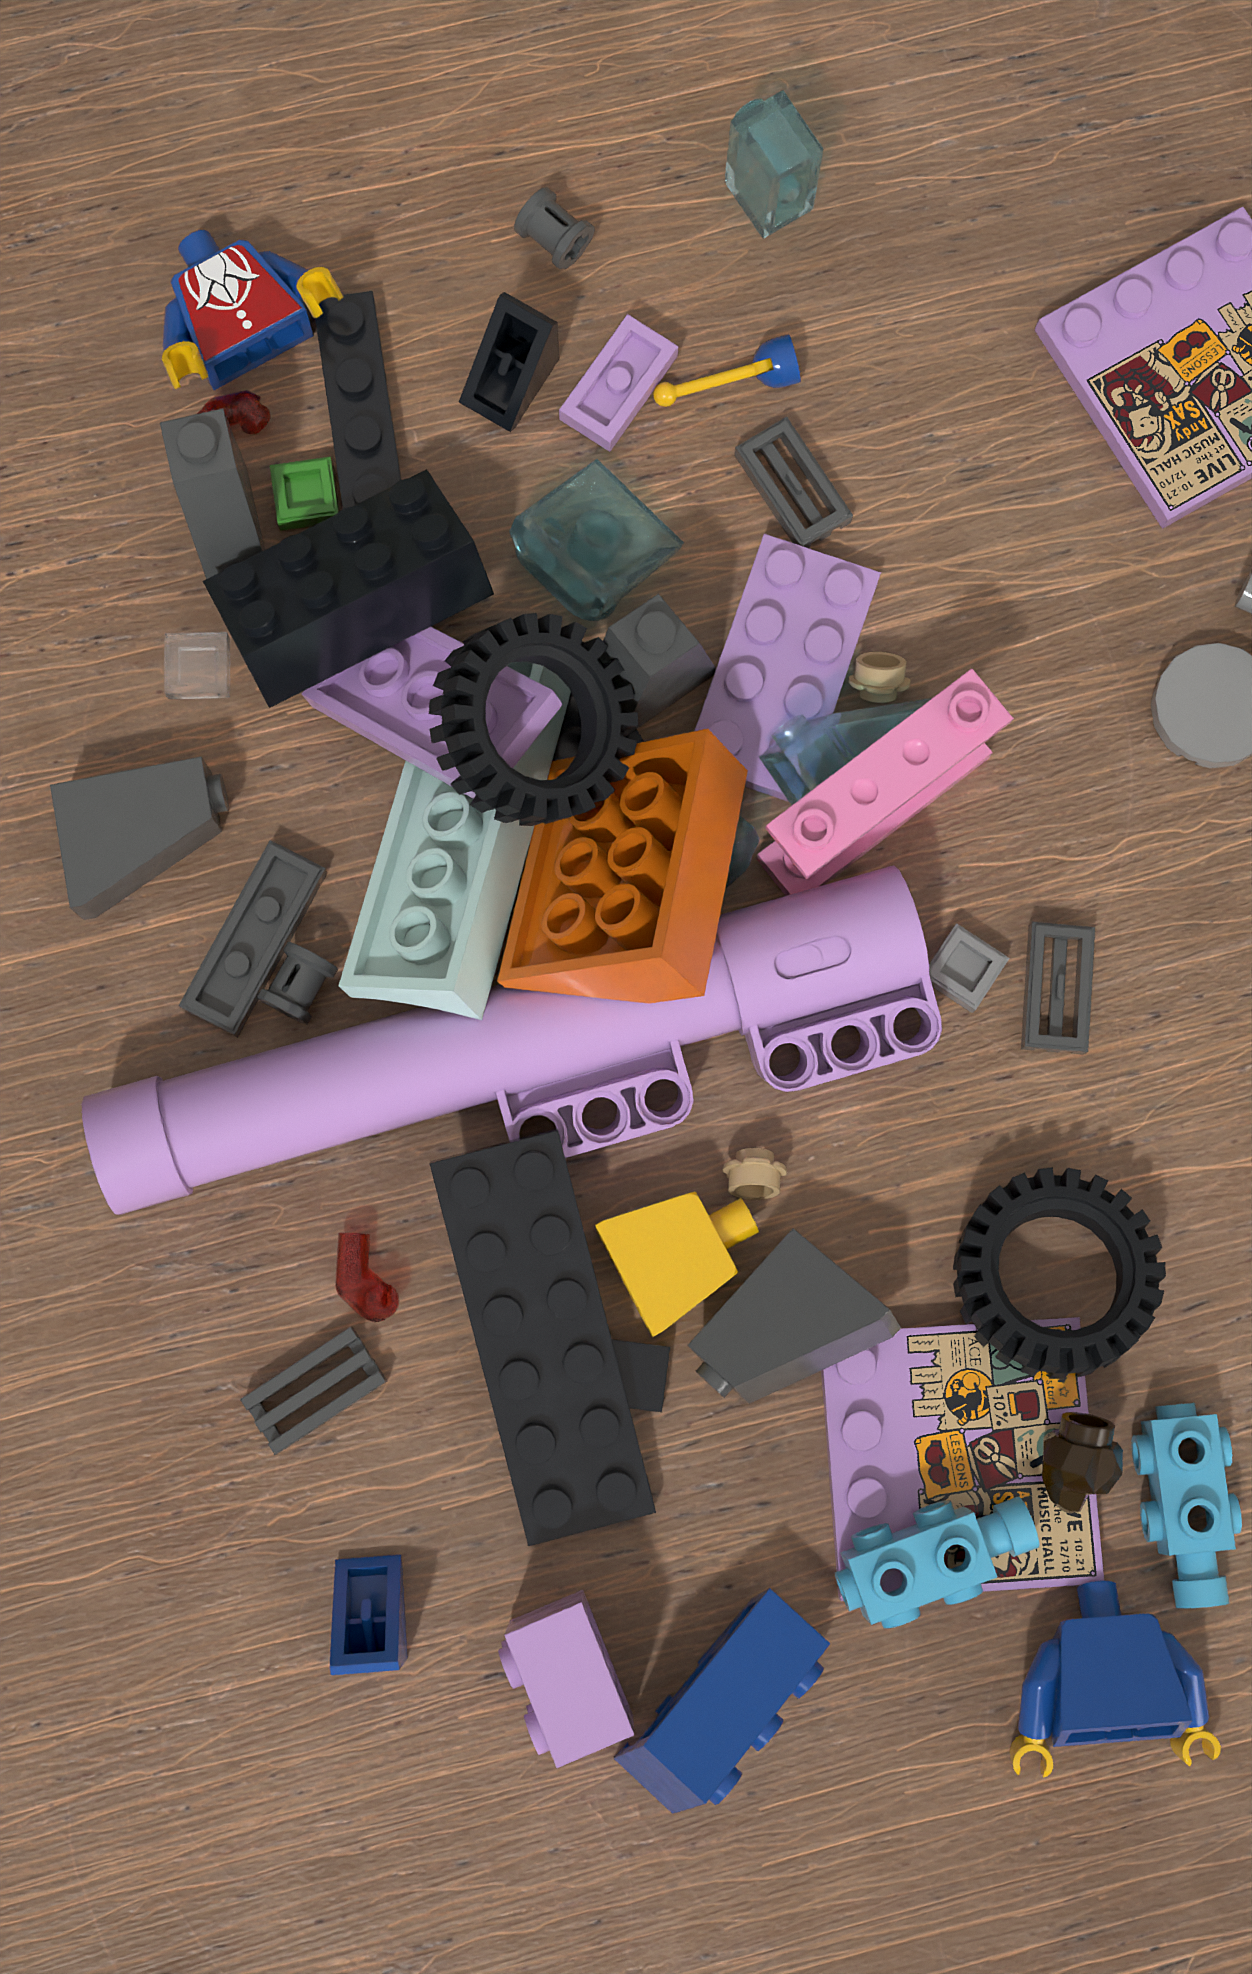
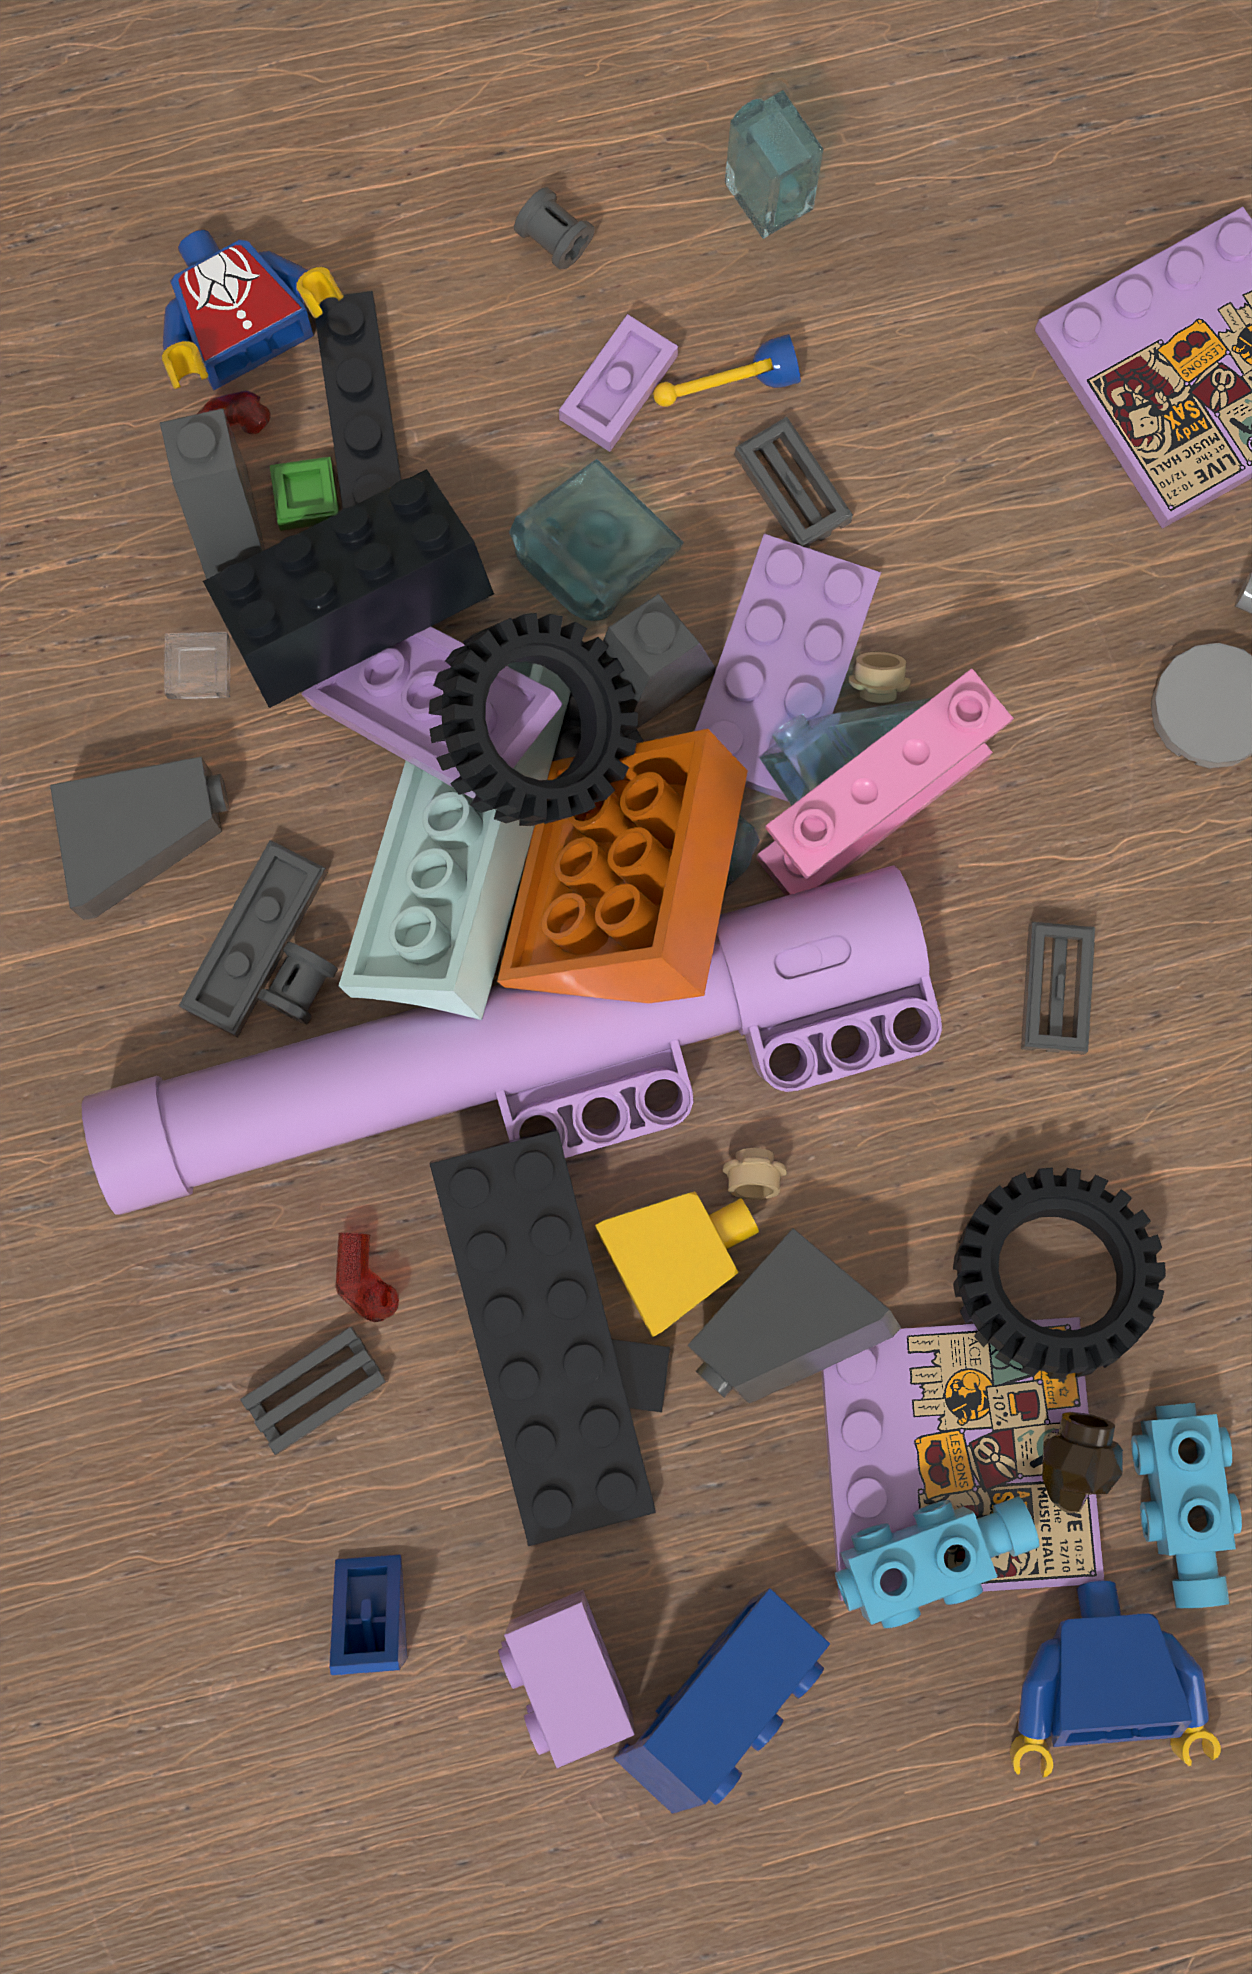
black slope [459,292,559,432] -> none
light grey tile [929,923,1010,1013] -> none

